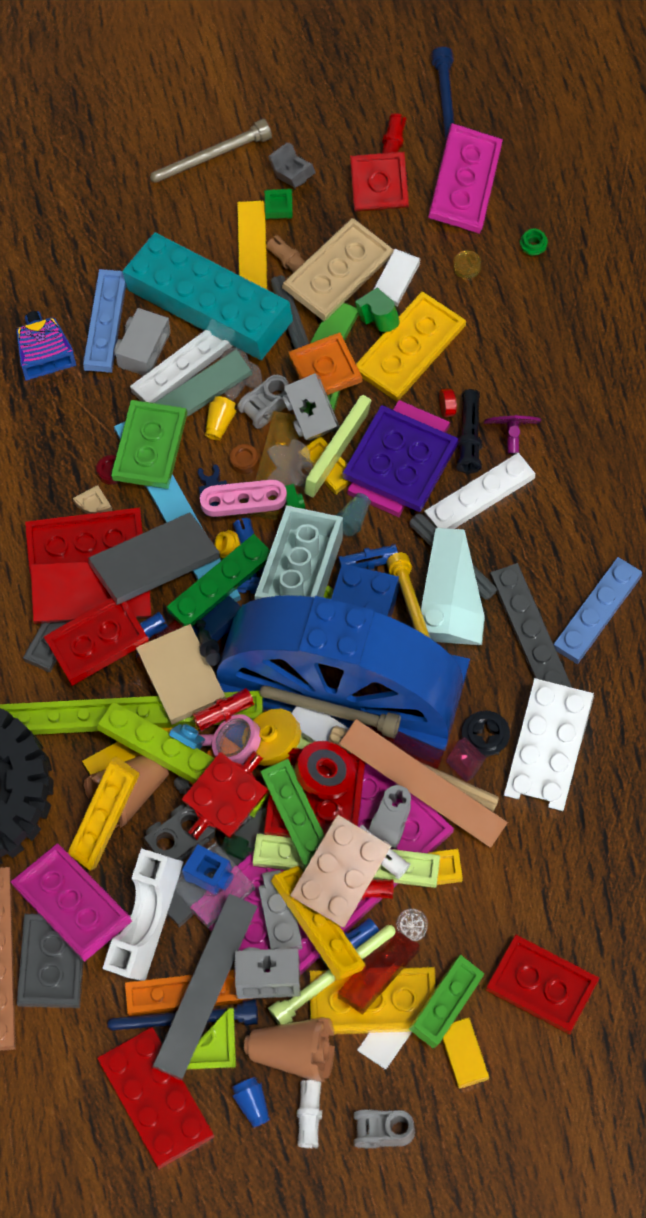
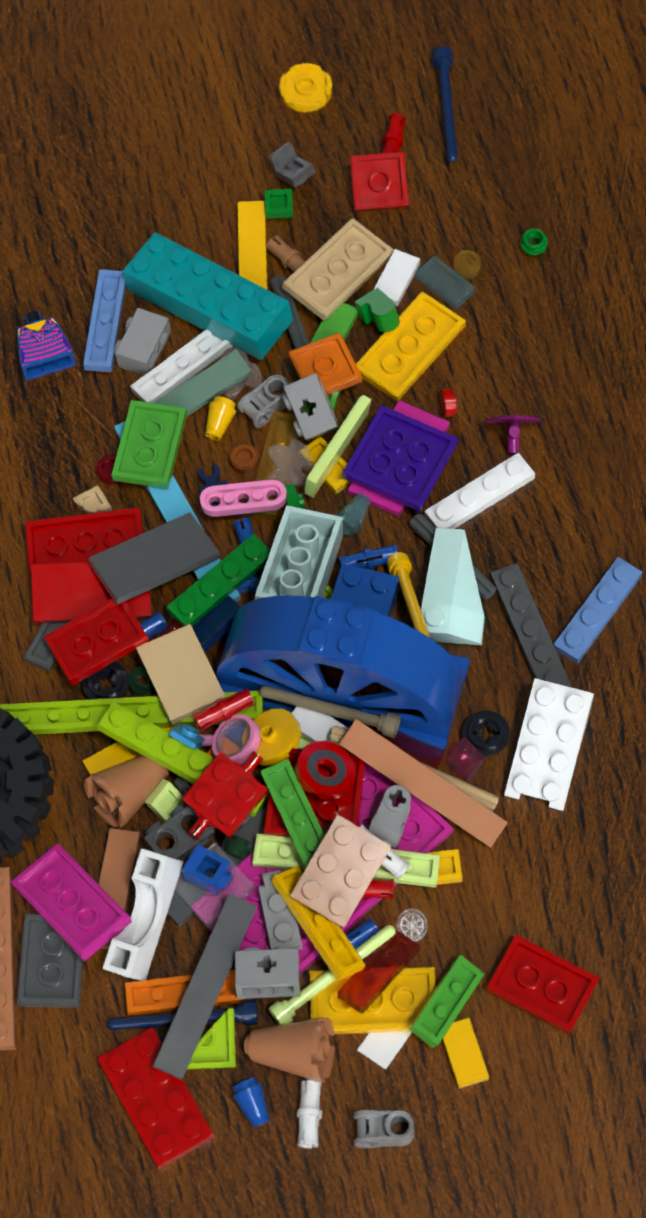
yellow tile [68,756,140,871] -> none
dark tan piece [150,118,272,183] -> none
black piece [196,620,221,666] -> none
yellow plate [214,530,240,559] -> none
dark pink tile [428,123,503,234] -> none
black pin [456,389,482,474] -> none
none -> black gear [82,662,130,700]
none -> nougat tile [99,828,141,950]
none -> clear green plate [128,666,155,695]
none -> yellowish green plate [145,779,184,822]
none -> yellow tile [279,63,333,112]
none -> clear light blue tile [416,255,475,310]

